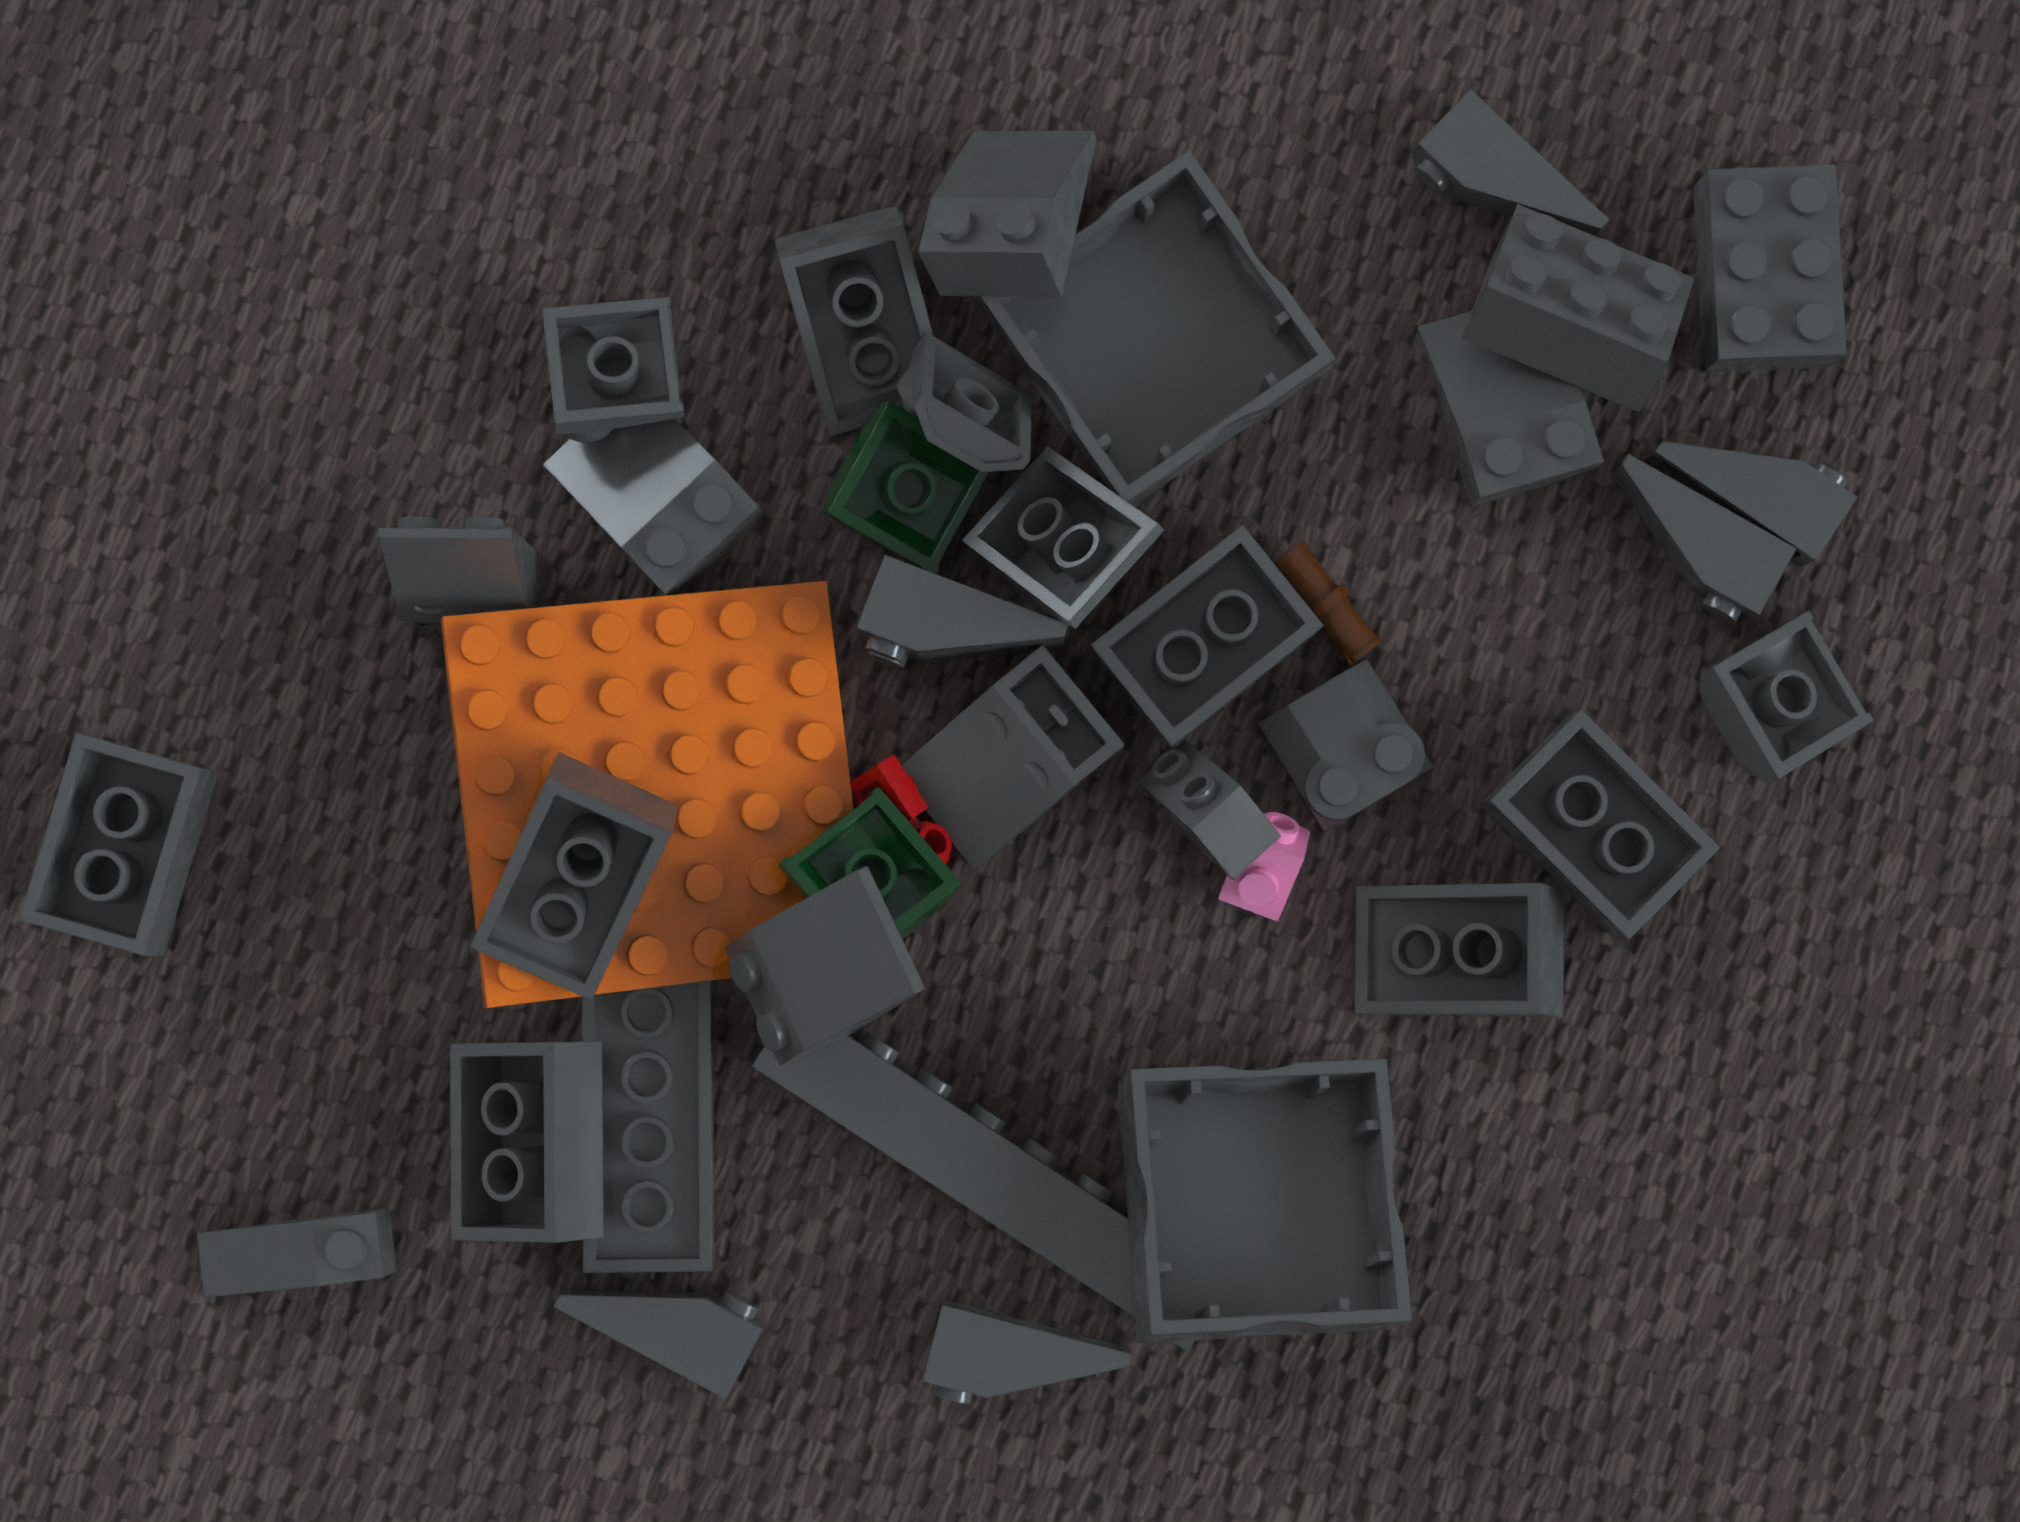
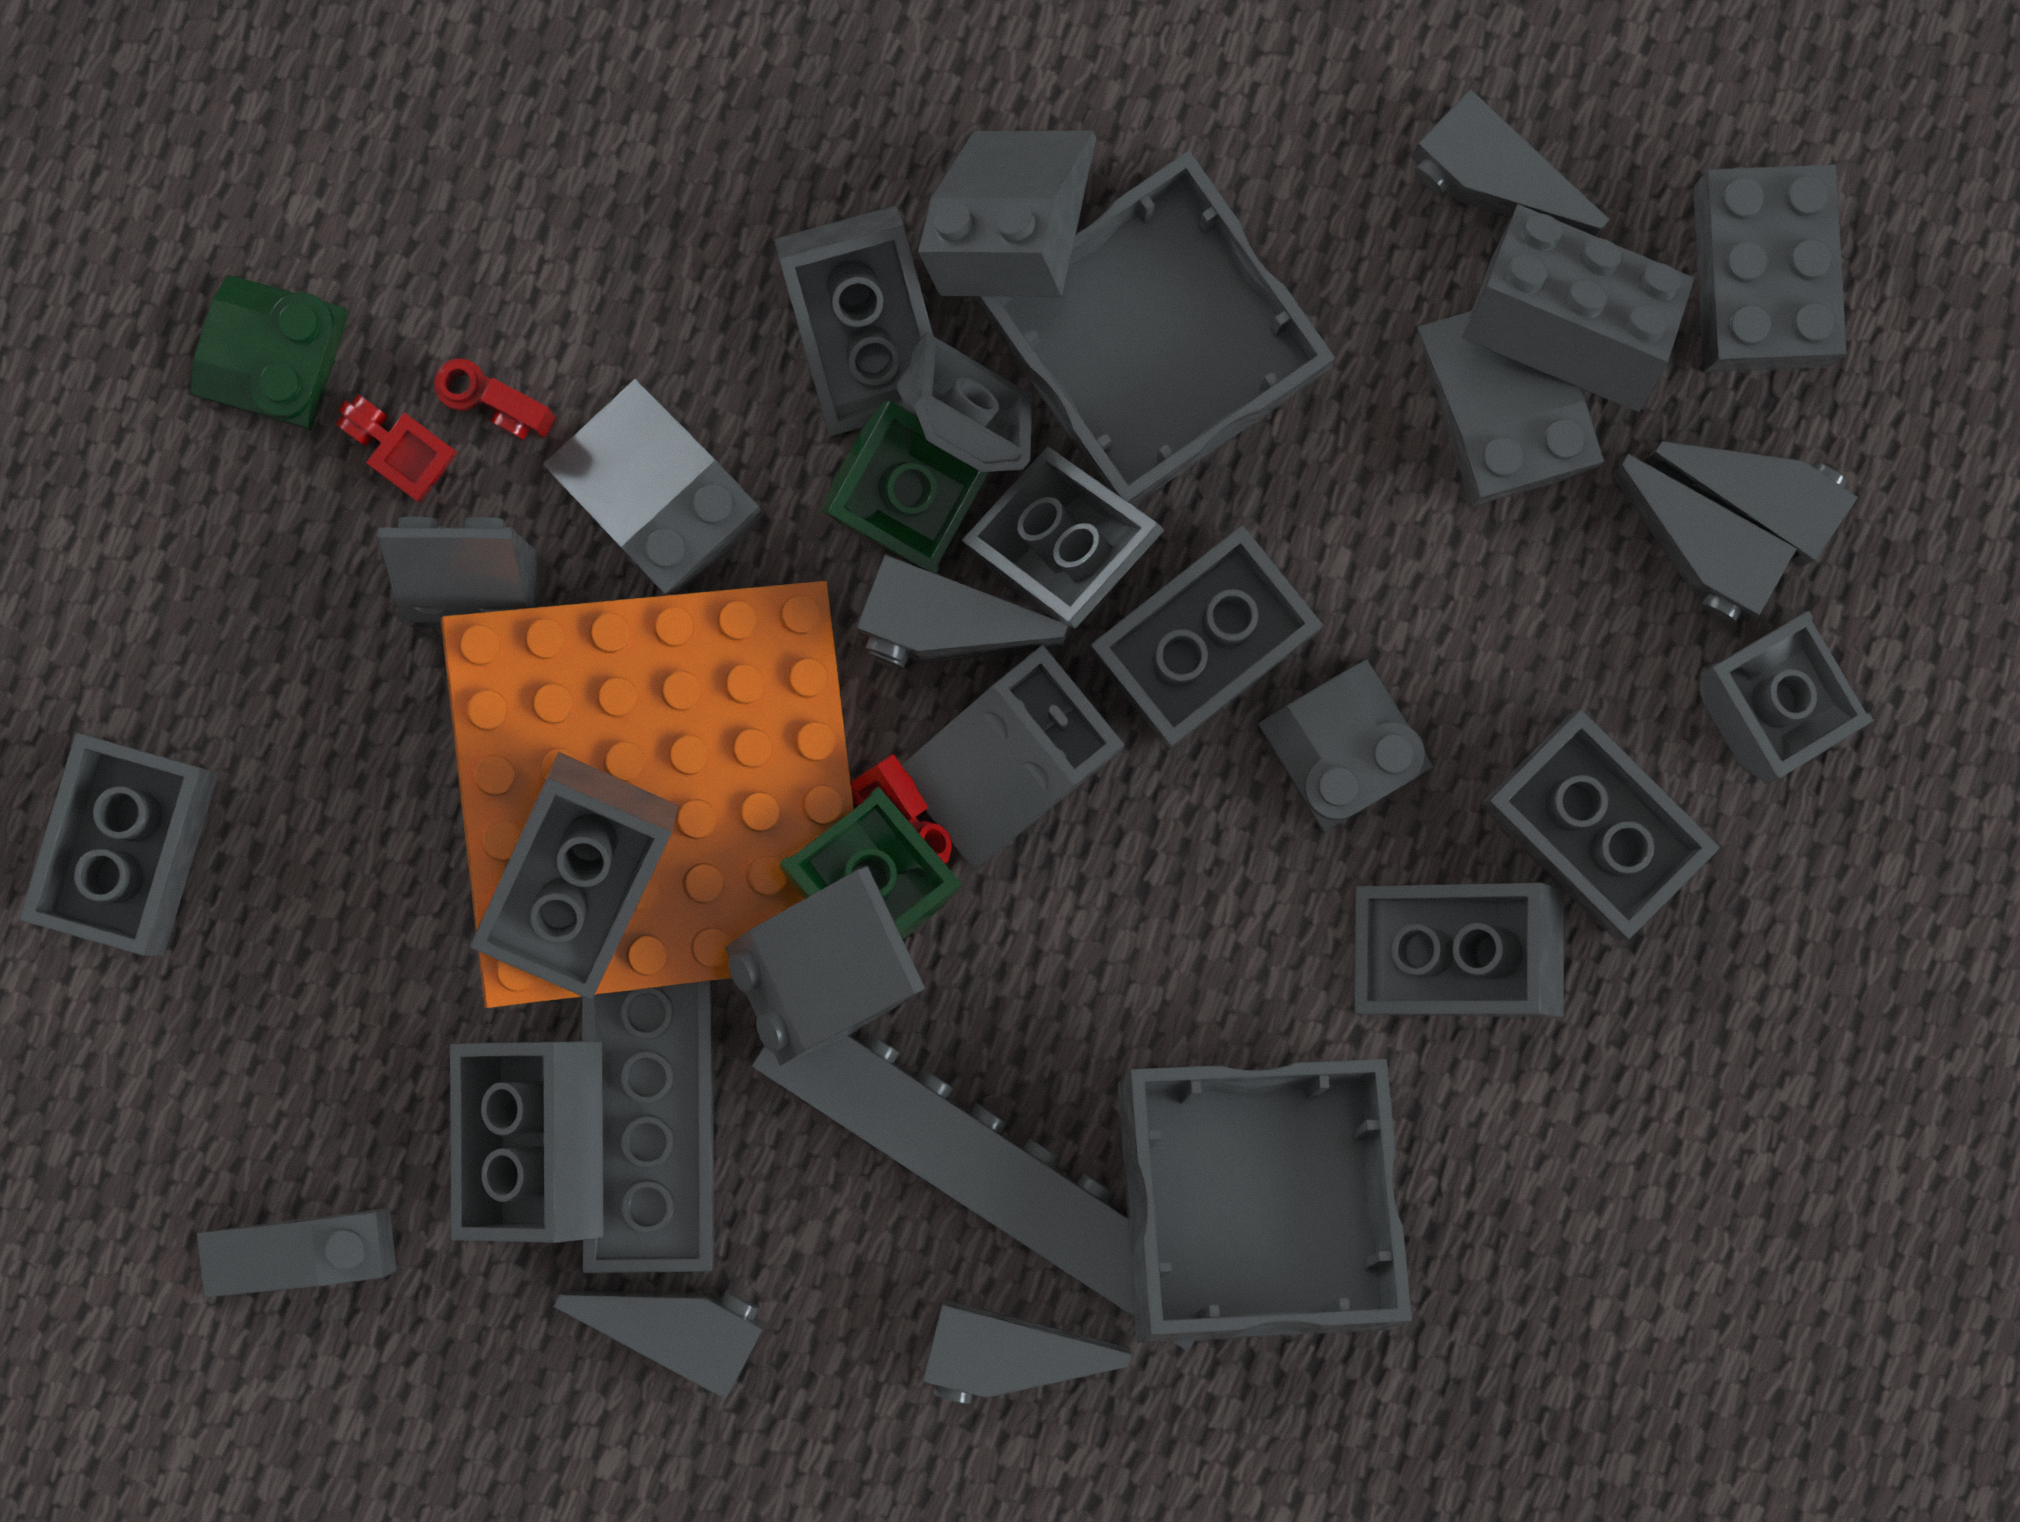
dark grey slope [542,297,684,443] -> none
dark grey brick [1138,739,1281,880] -> none
bright pink bracket [1218,812,1310,922] -> none
reddish brown pin [1274,540,1382,666] -> none
none -> dark green slope [190,275,349,431]
none -> red plate [335,394,458,503]
none -> red plate [434,359,557,441]

